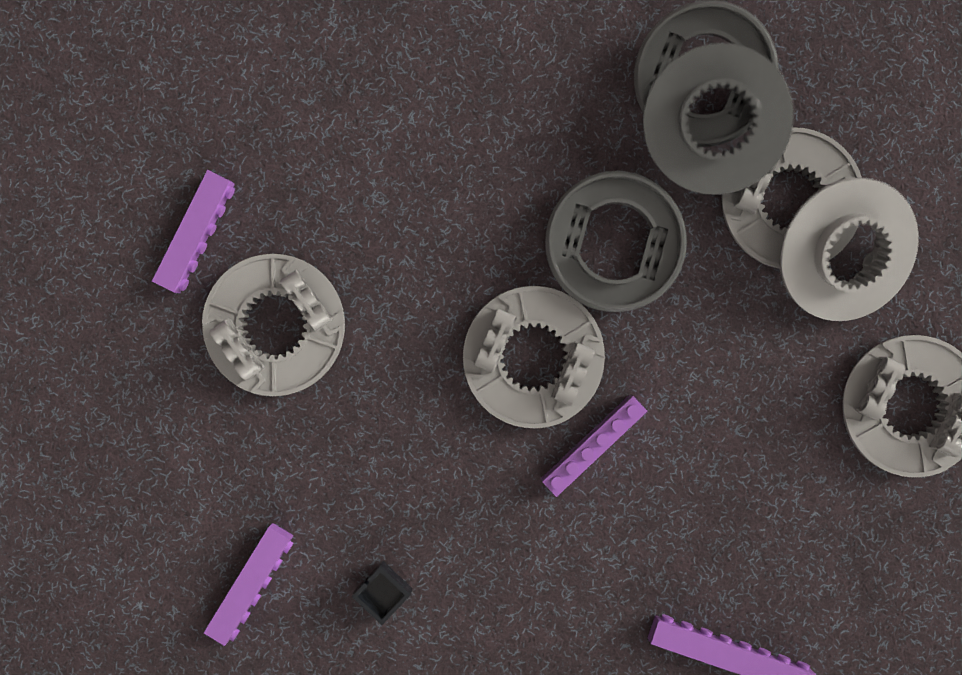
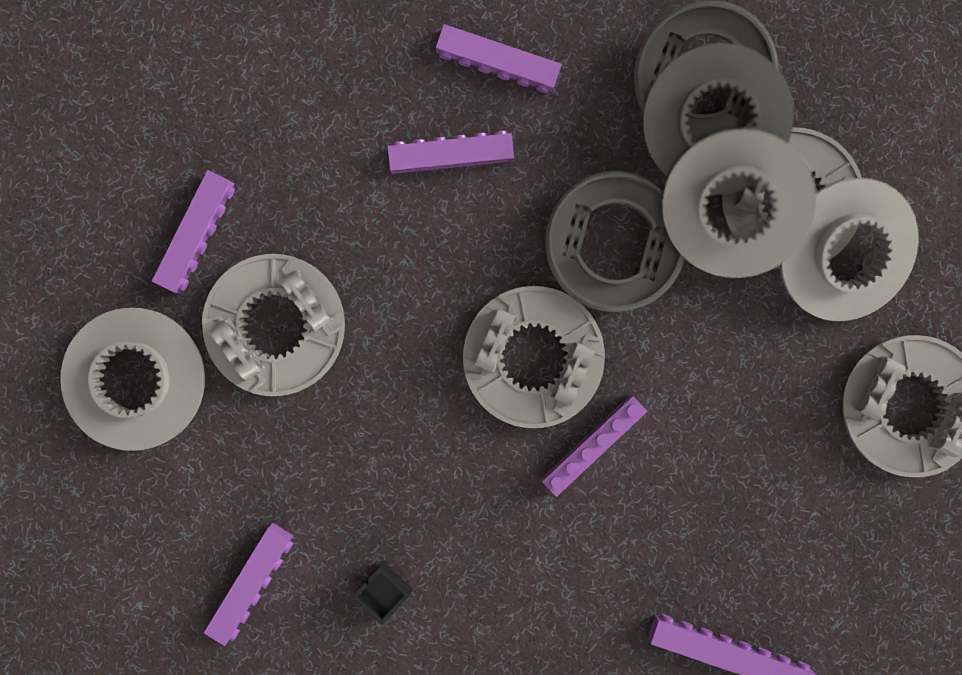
none -> light grey piece [60,308,205,451]
none -> medium lavender brick [388,131,514,174]
none -> medium lavender brick [436,24,562,93]
none -> light grey piece [663,129,816,278]

